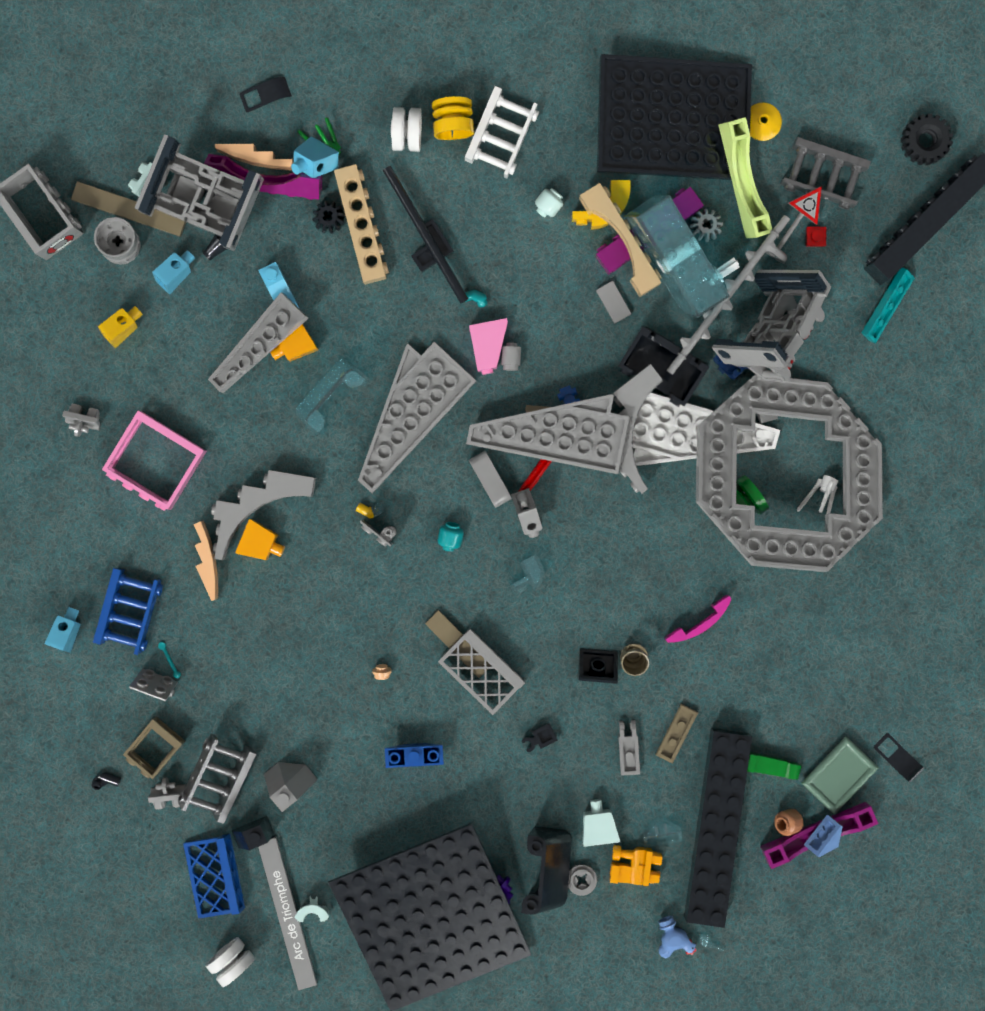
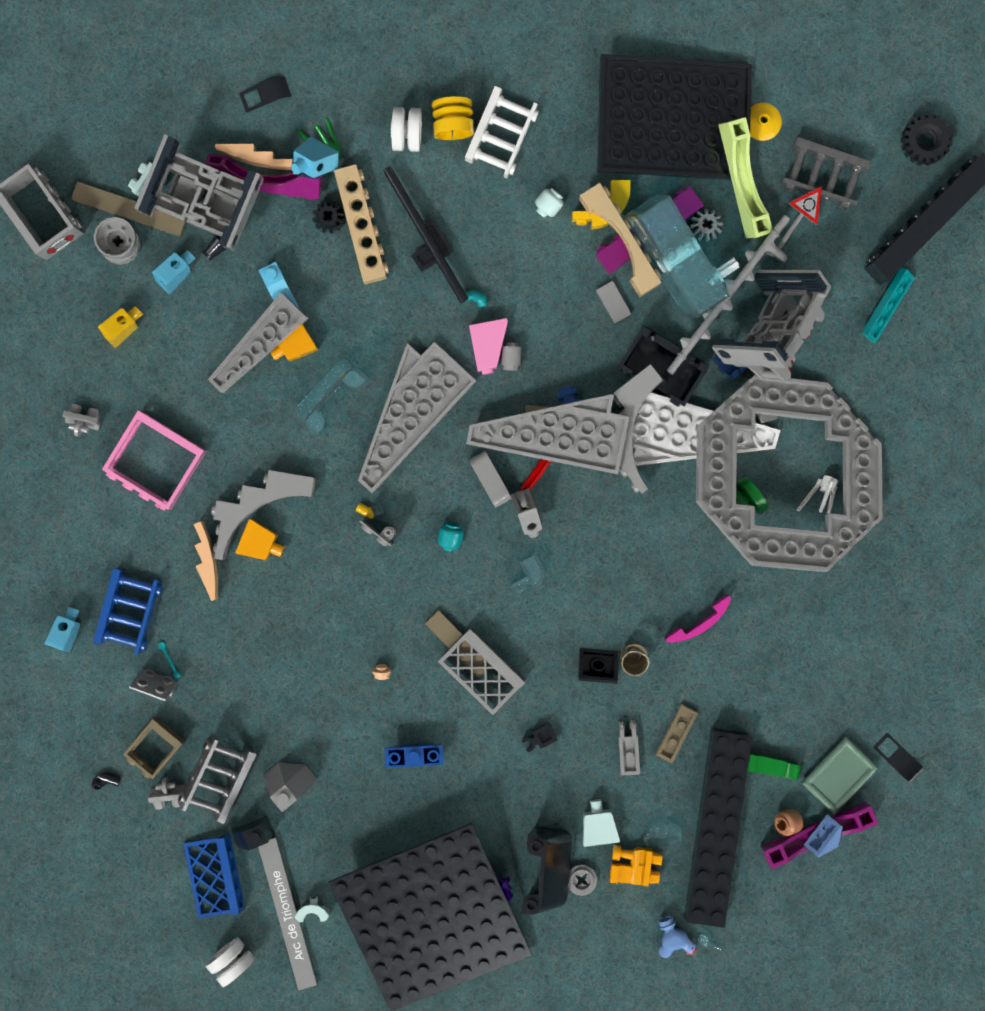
red plate [806,227,826,247] -> none

